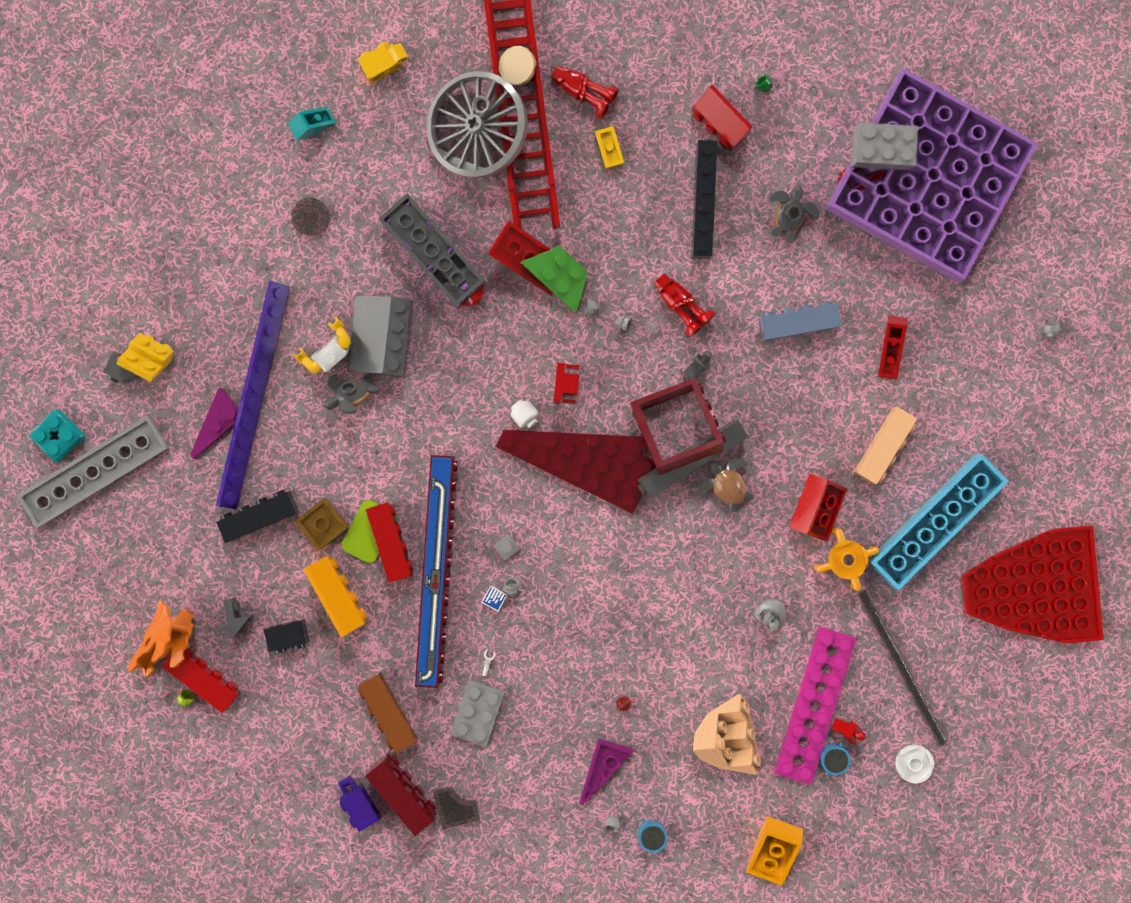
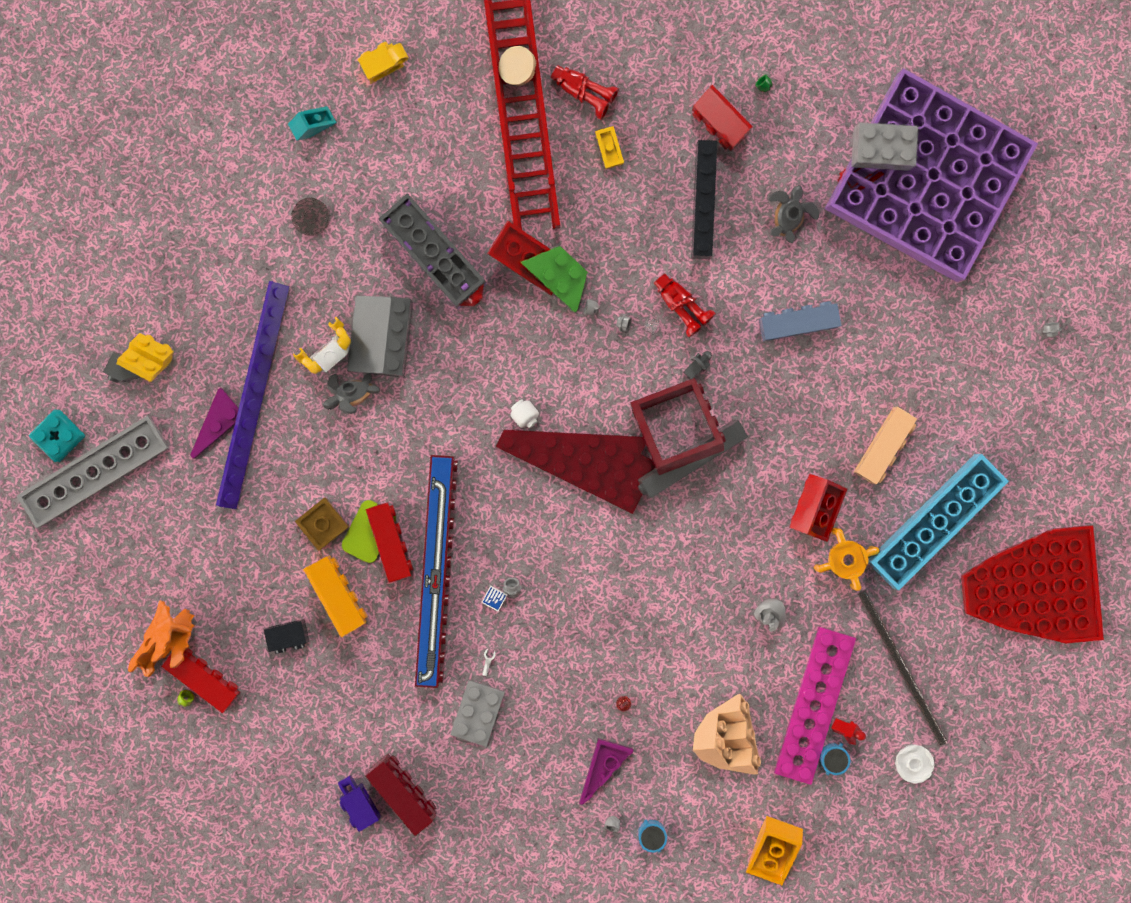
black brick [216,490,299,543] -> none
dark grey slope [224,597,254,639] -> none
dark orange brick [358,672,418,753] -> none
light grey piece [427,71,528,178] -> none
clear smoke tile [433,786,480,829] -> none
light grey plate [493,534,520,561] -> none
red panel [553,362,580,405] -> none
animal [699,458,753,512] -> none
red slope [878,315,907,379] -> none

